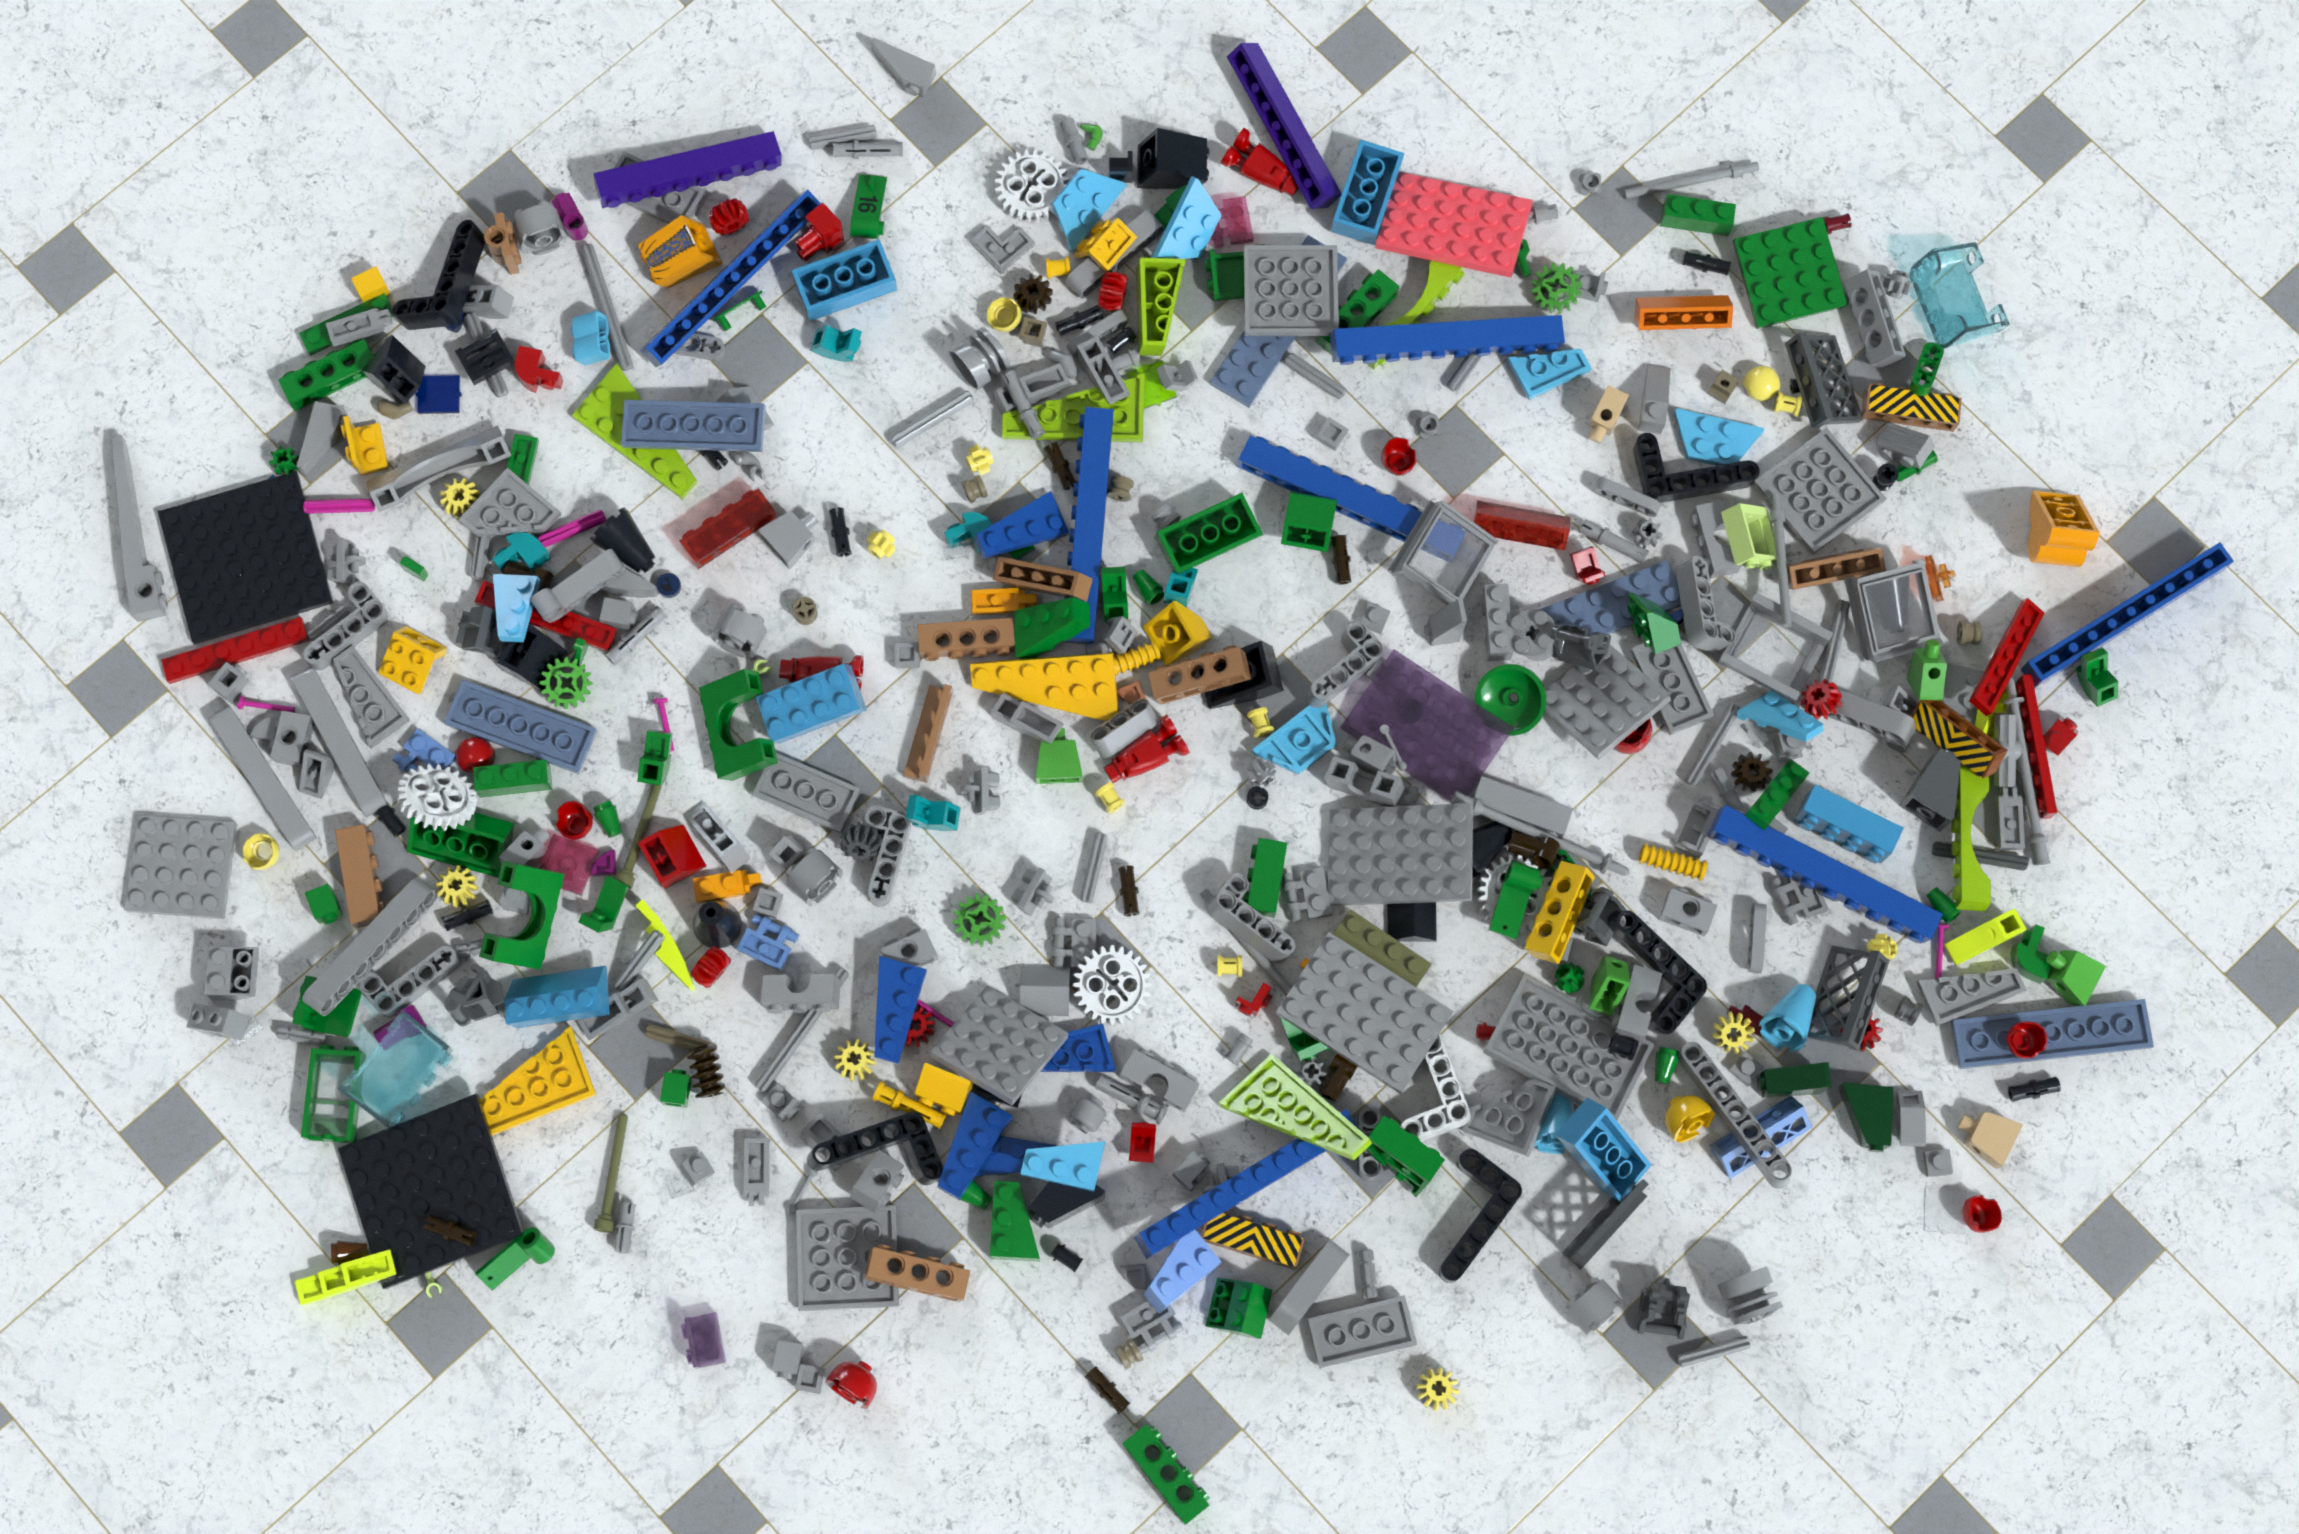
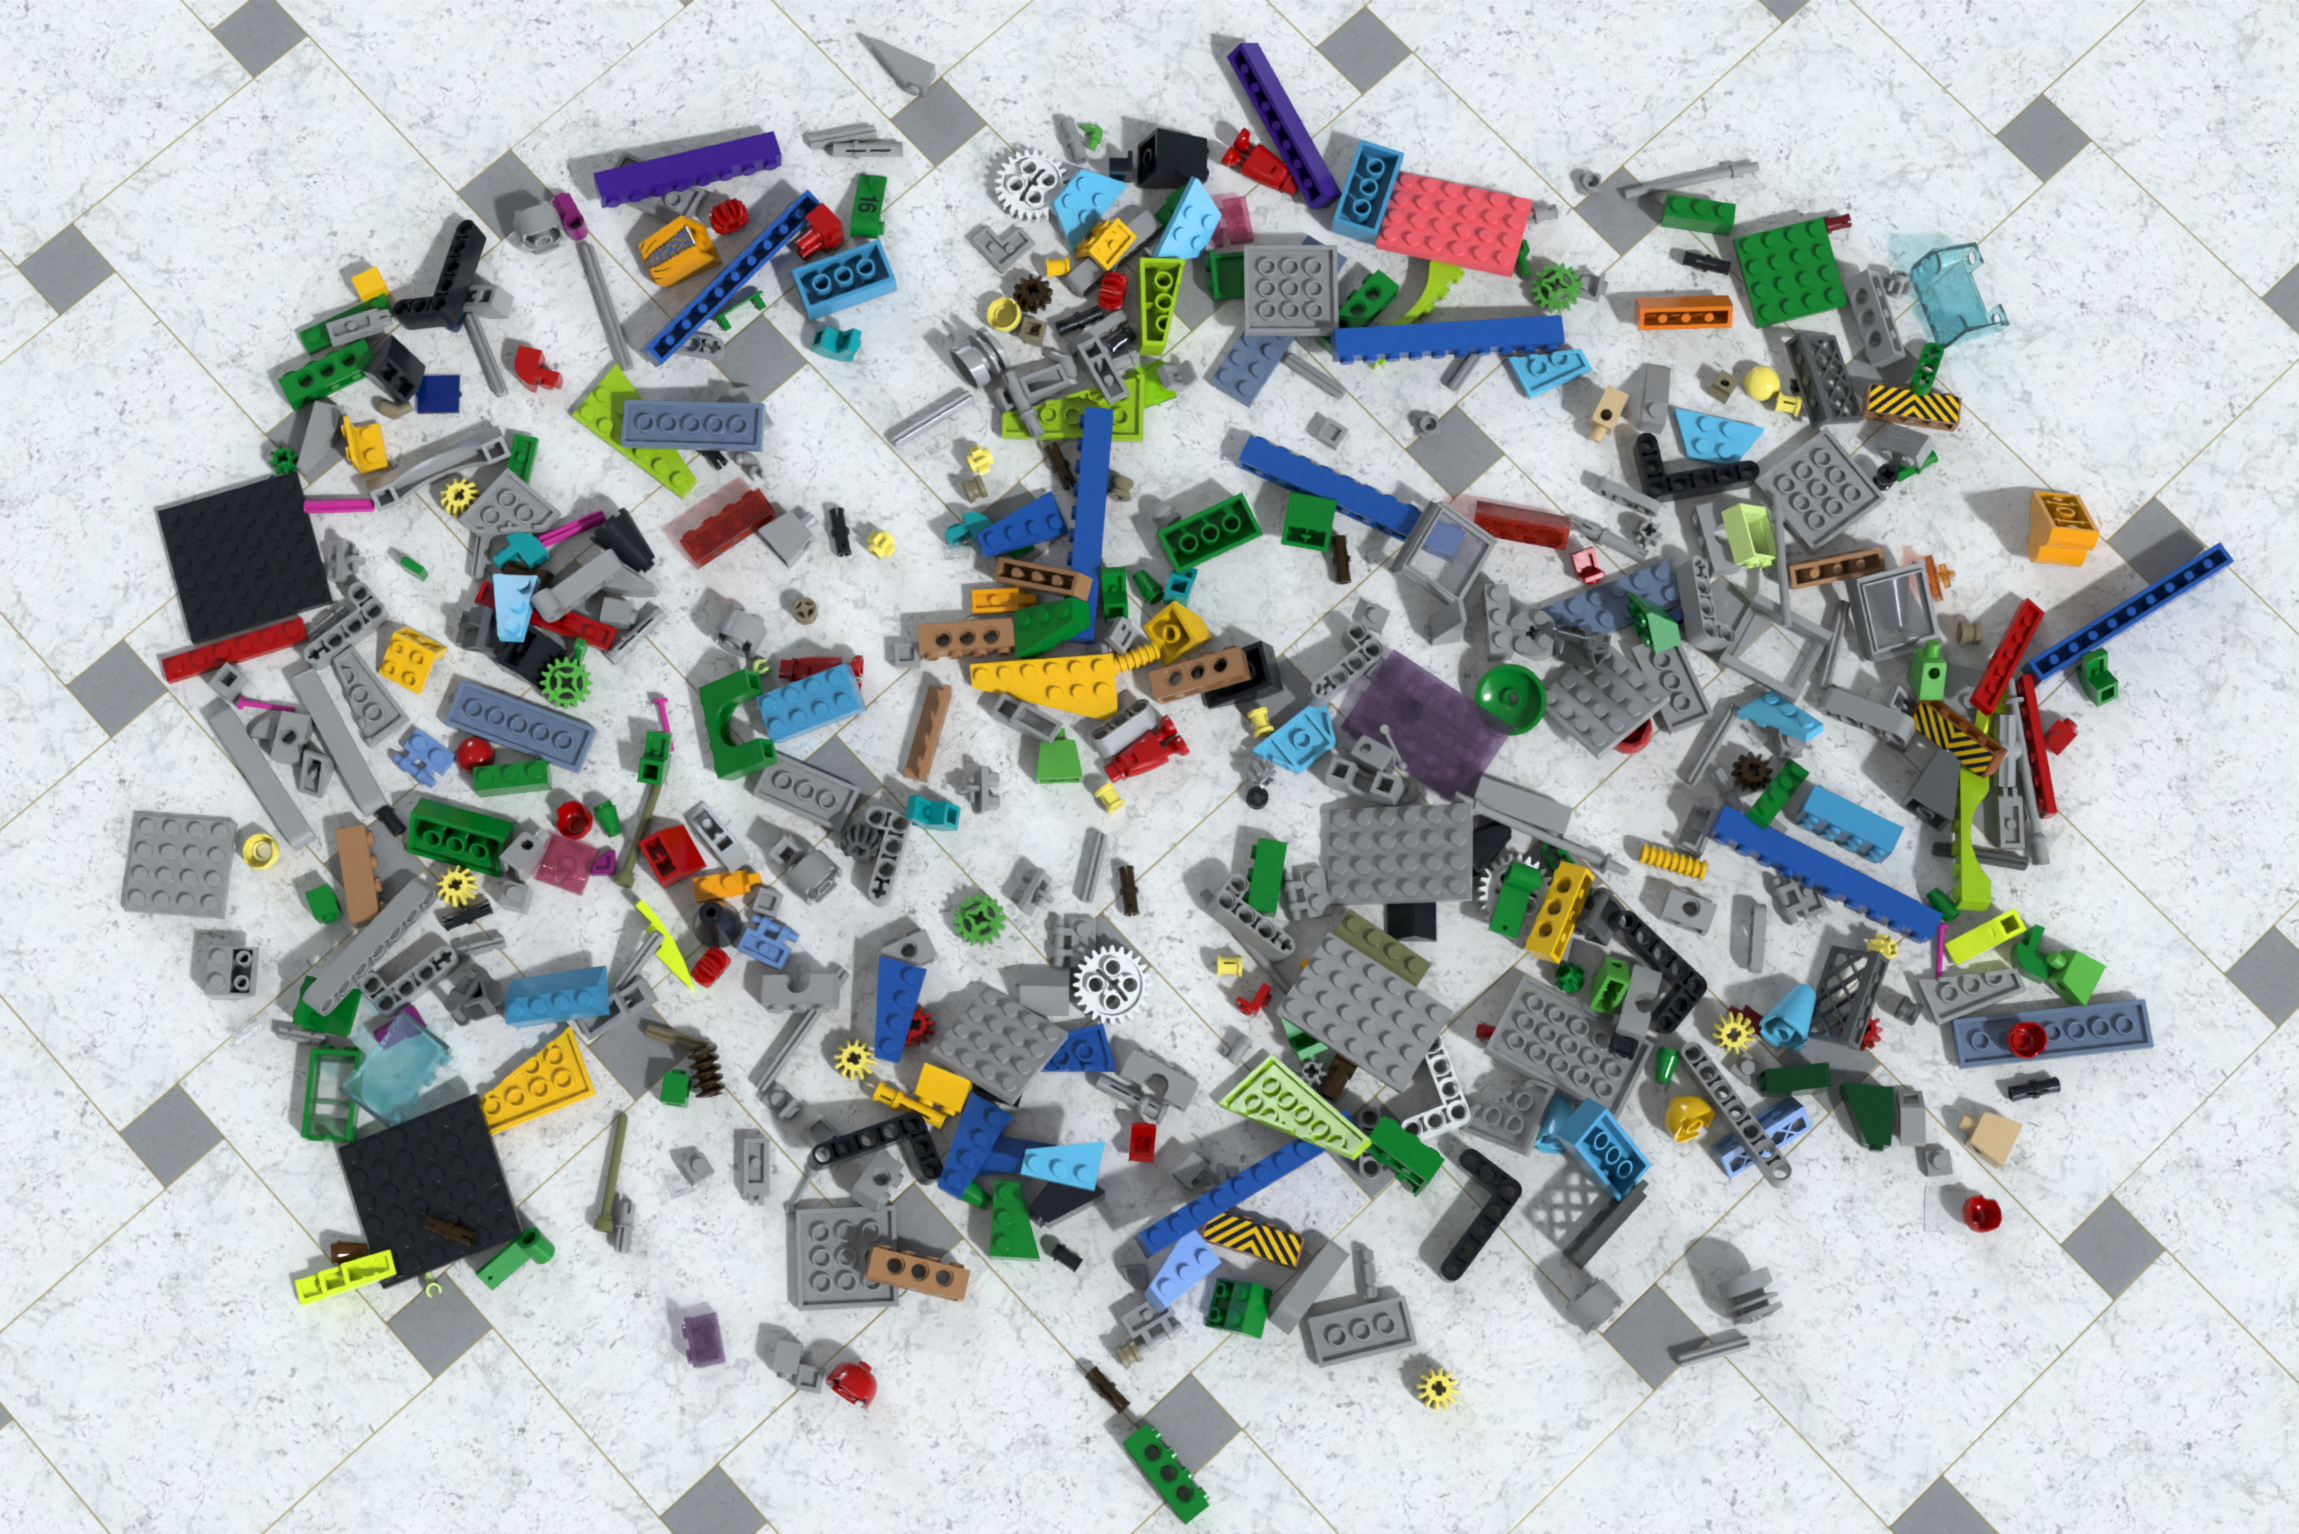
light grey piece [112,435,168,622] -> none
light grey brick [186,1003,250,1040] -> none
white gear [396,764,478,831] -> none
black plate [455,328,515,385] -> none
green arch [479,860,564,970] -> none
medium nougat plate [484,212,522,275] -> none
medium azure brick [571,310,610,366] -> none
green bracket [578,876,629,933] -> none
dark blue tile [656,573,681,598] -> none
dark pink piece [917,1000,954,1027] -> none
light grey head [1070,1095,1107,1134] -> none
nougat tile [1117,680,1146,704] -> none
red hair [1381,437,1416,476] -> none
dark brown piece [1508,831,1560,869] -> none
dark grey piece [1637,1278,1690,1340] -> none
red gear [1800,678,1842,720] -> none

